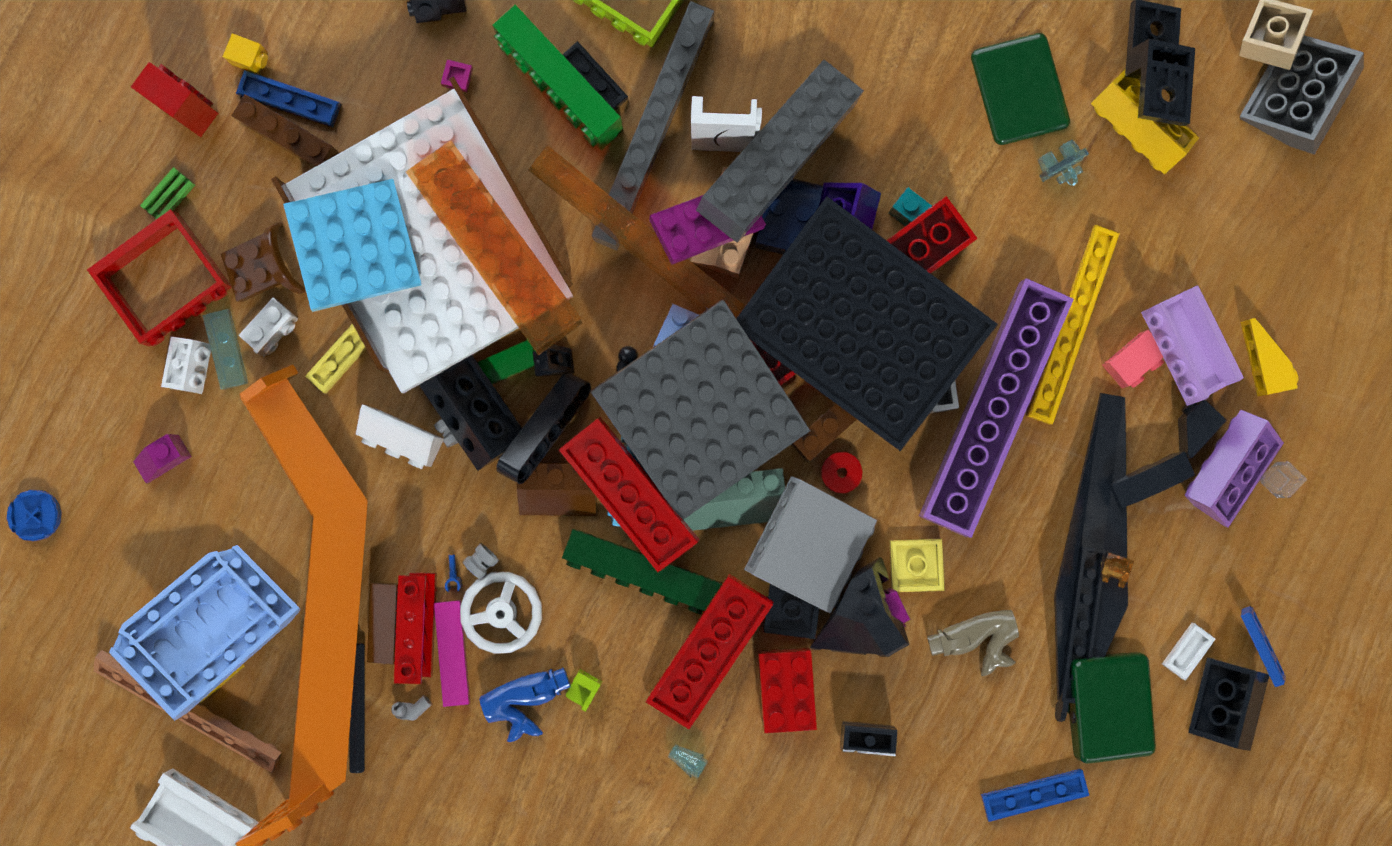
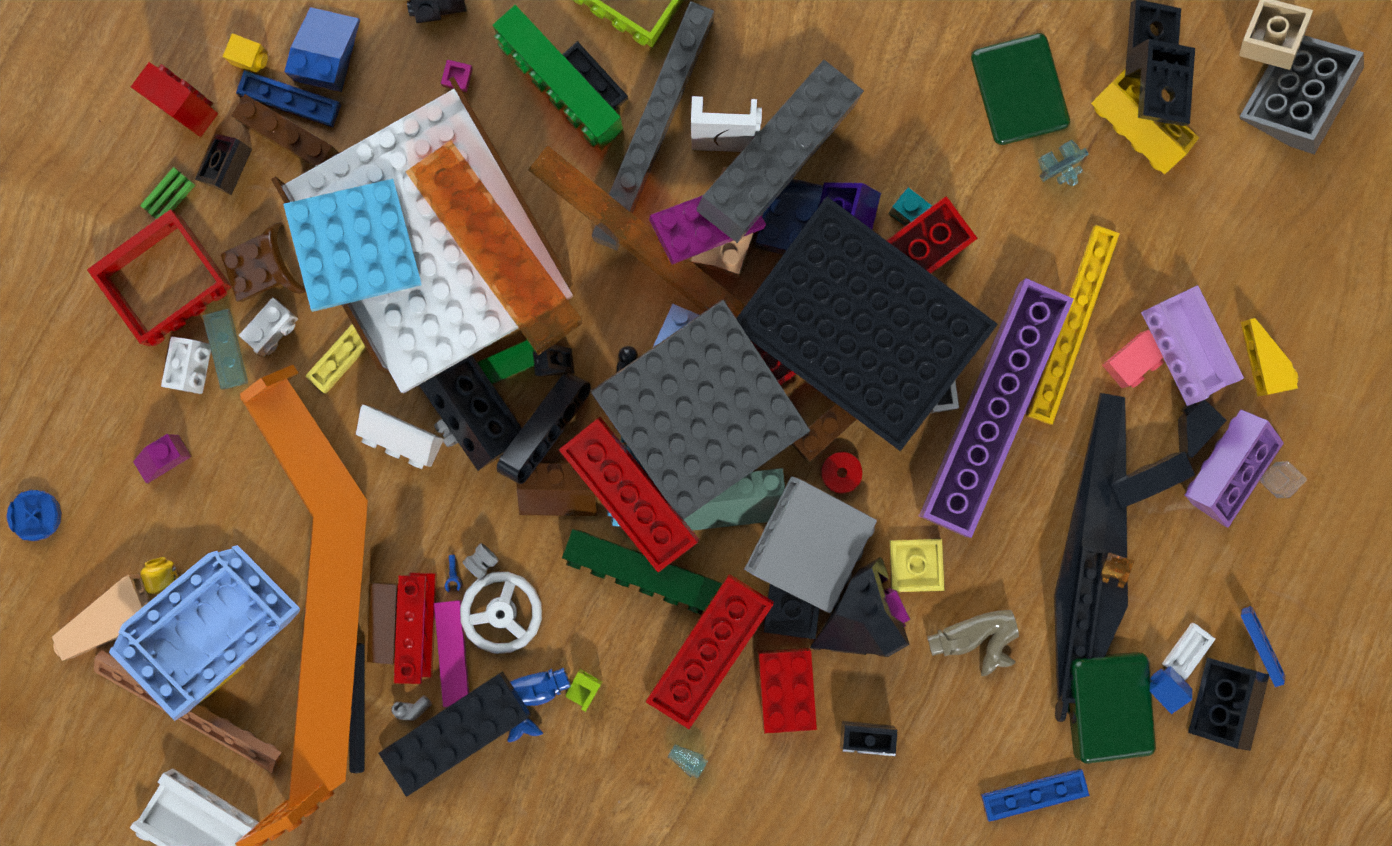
none -> light nougat slope [52,574,150,661]
none -> yellow head [140,557,179,595]
none -> black slope [195,134,252,195]
none -> blue slope [284,7,360,92]
none -> black plate [378,671,531,797]
none -> blue brick [1150,666,1192,714]

